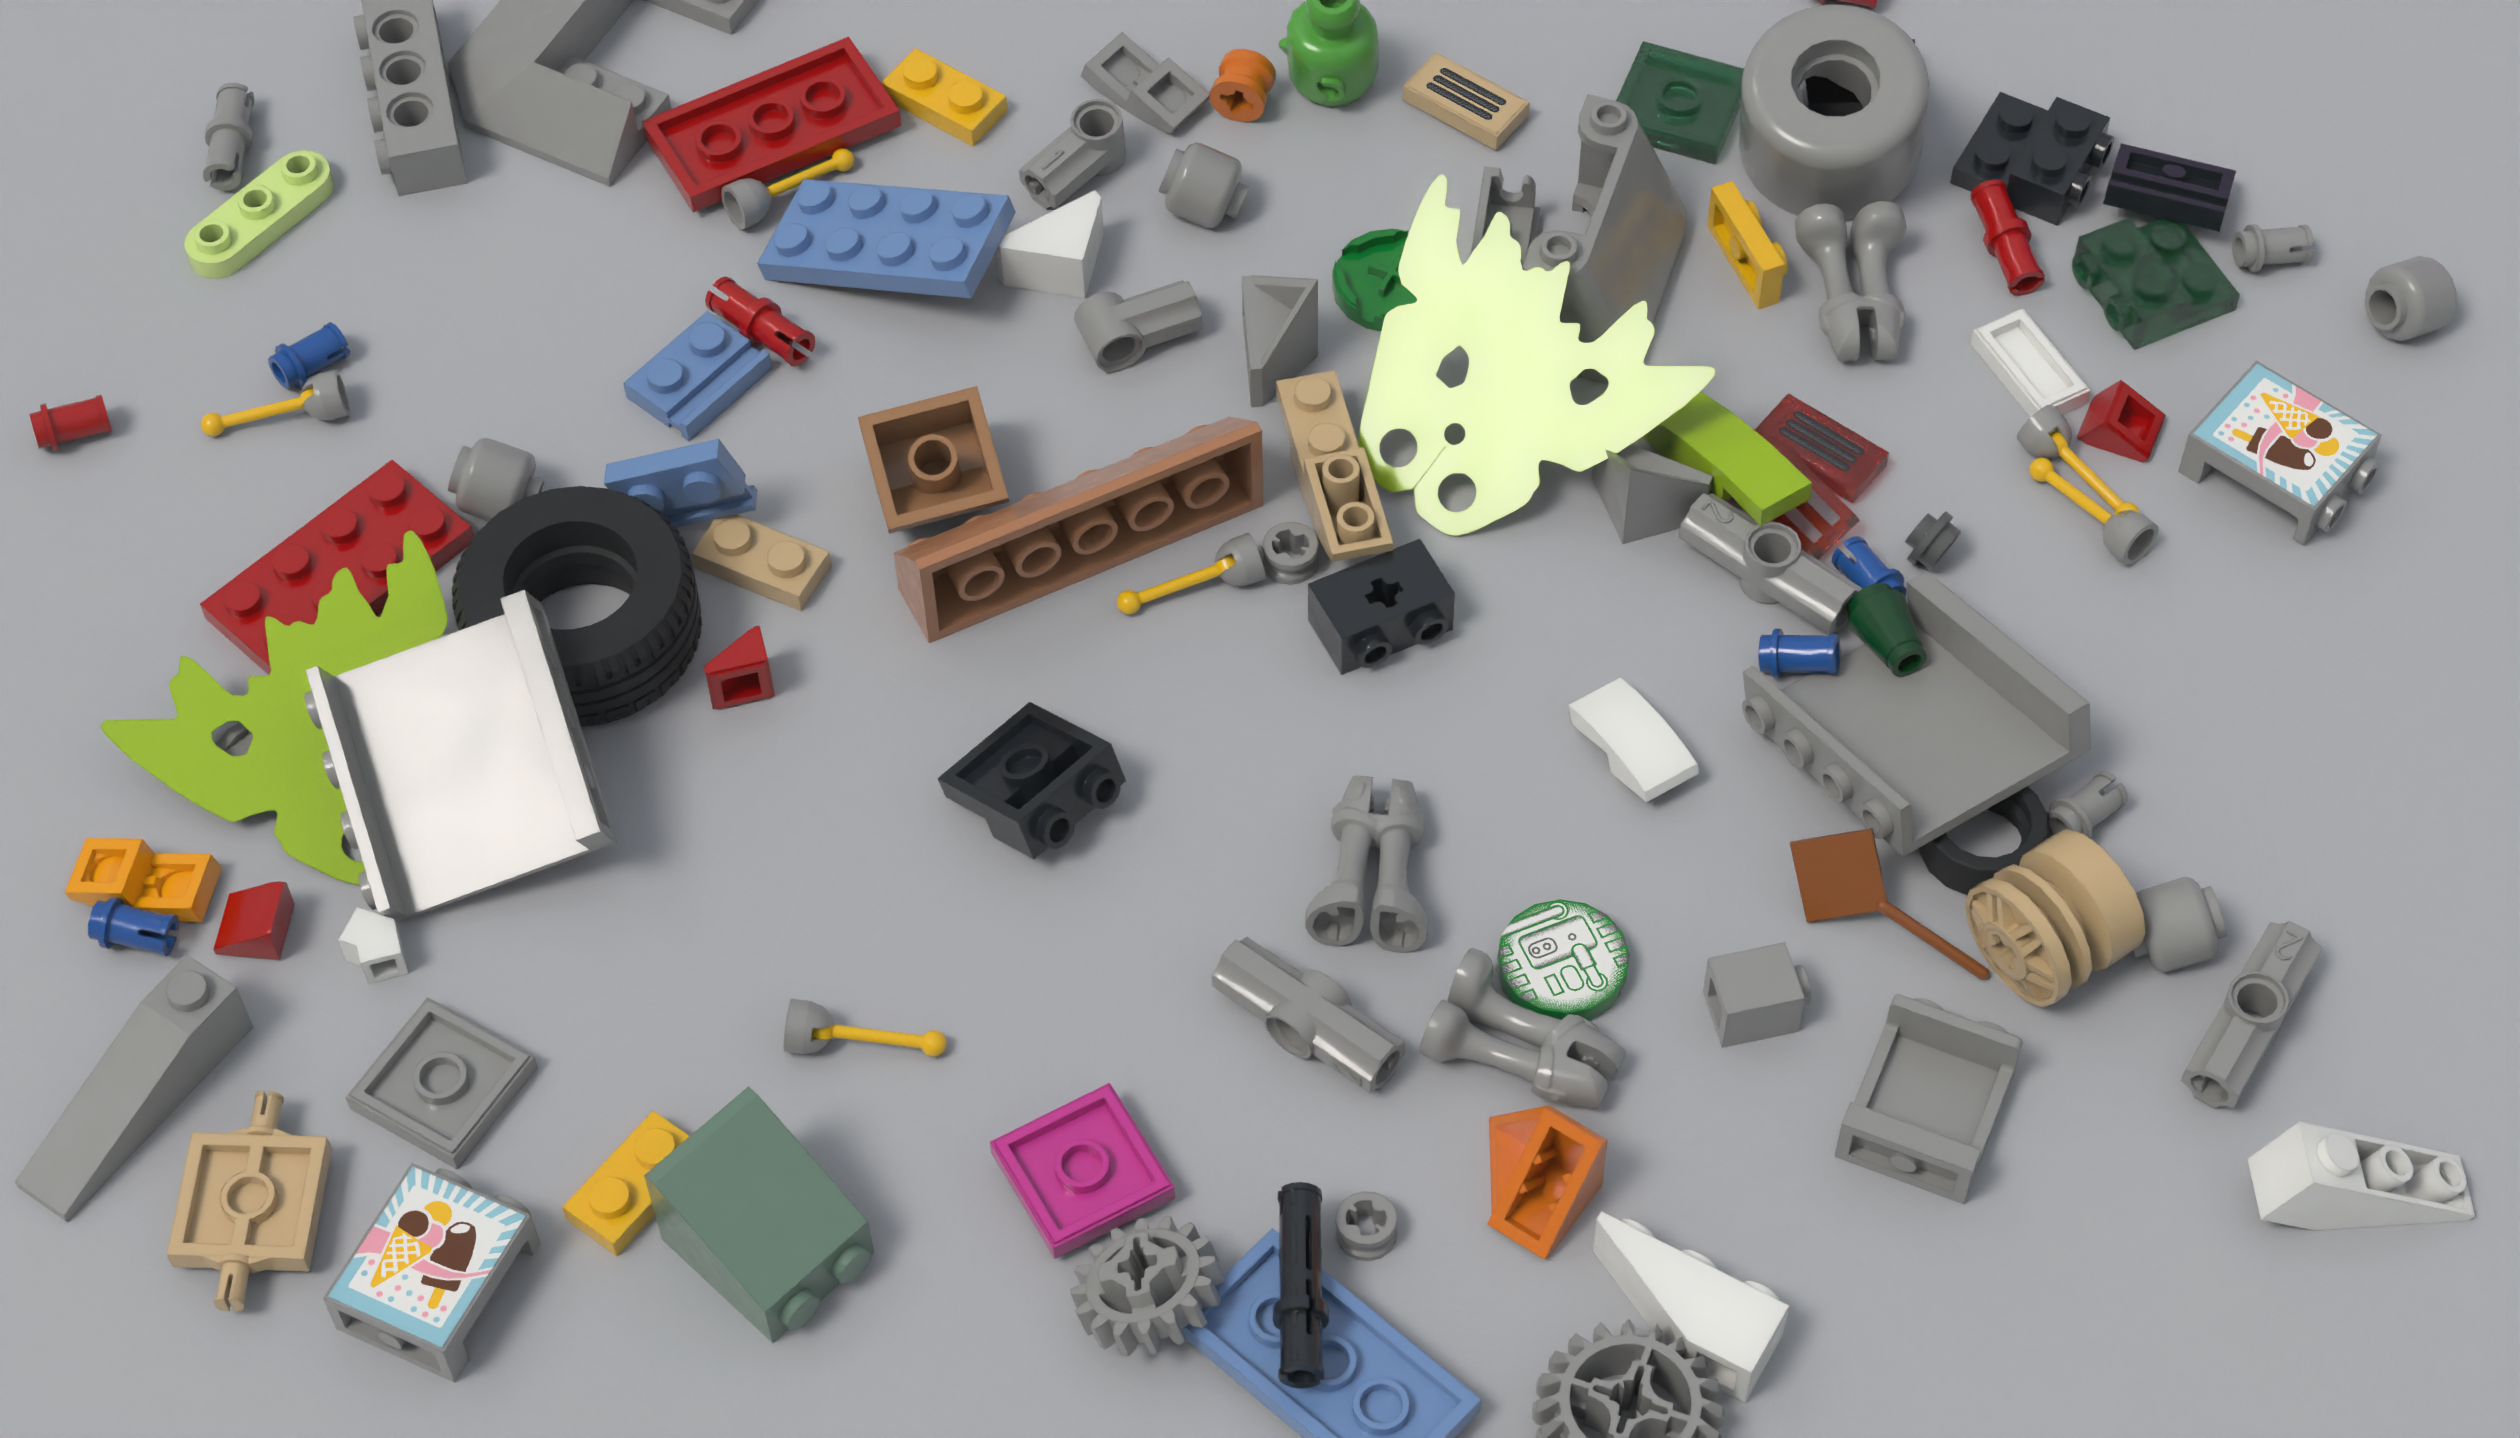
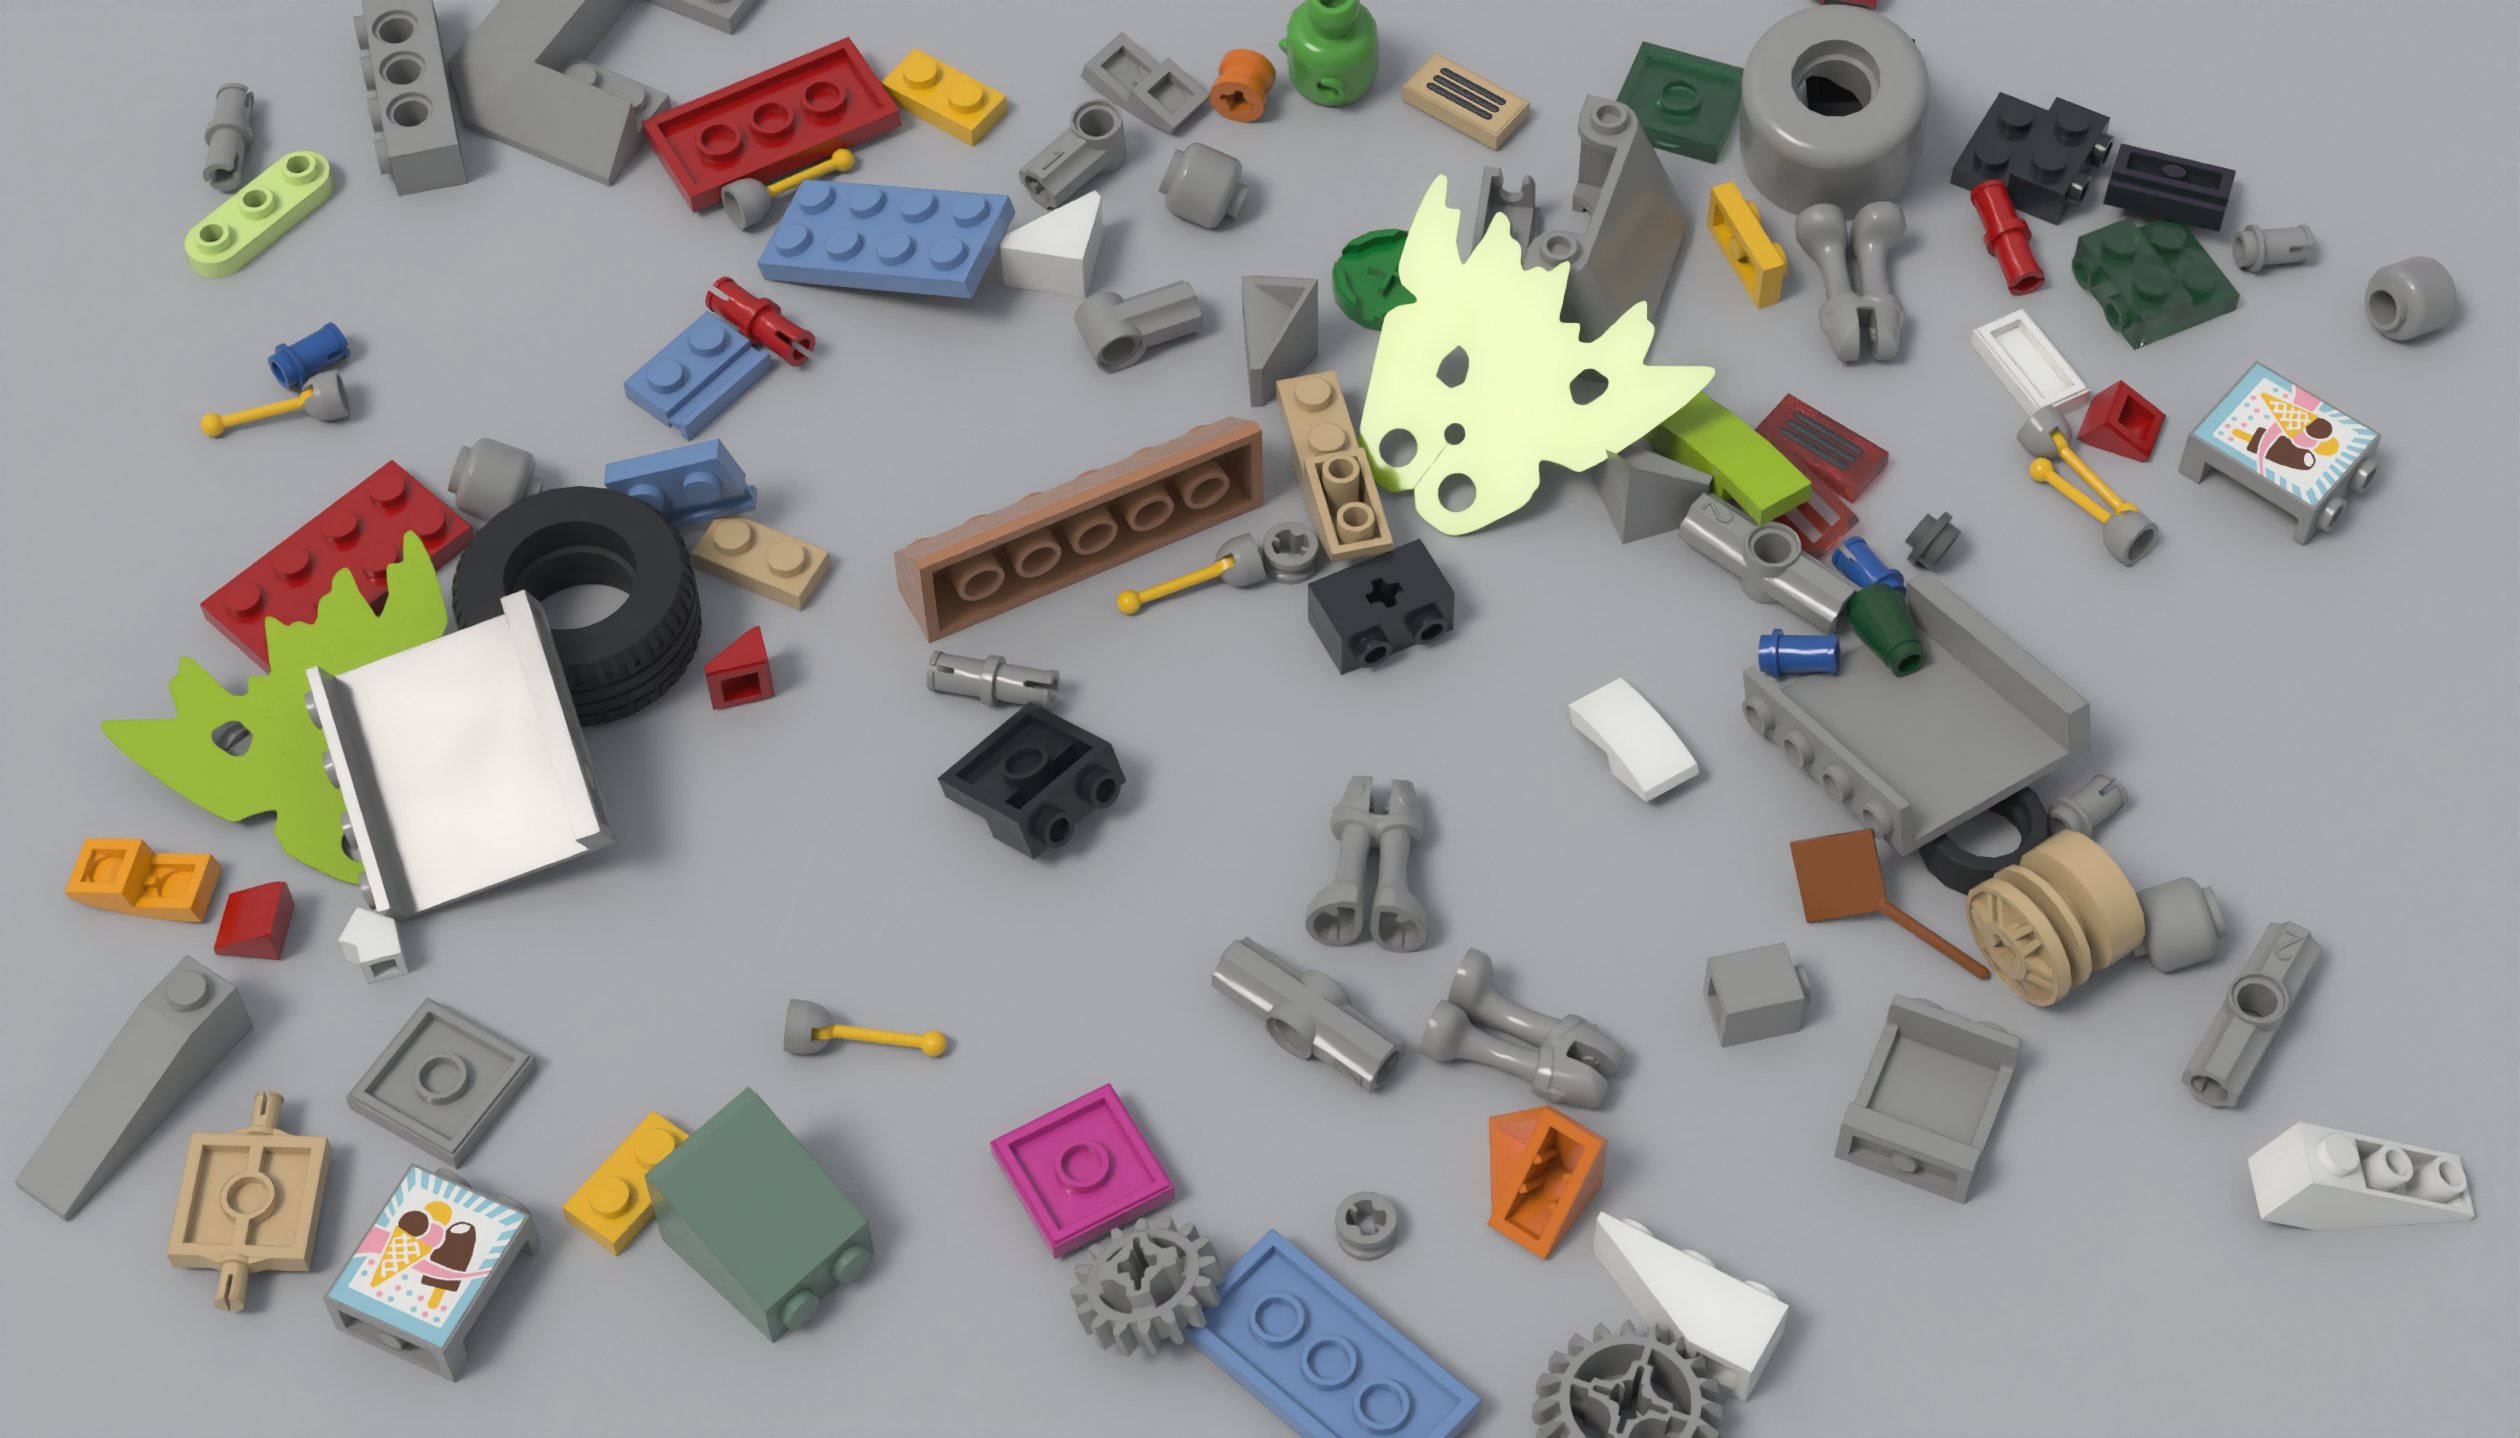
red pin [29,395,112,452] -> none
blue pin [88,897,179,956] -> none
medium nougat slope [858,386,1009,534] -> none
black pin [1273,1182,1329,1389] -> none
tile [1496,899,1630,1021] -> none
none -> light grey pin [927,651,1060,711]

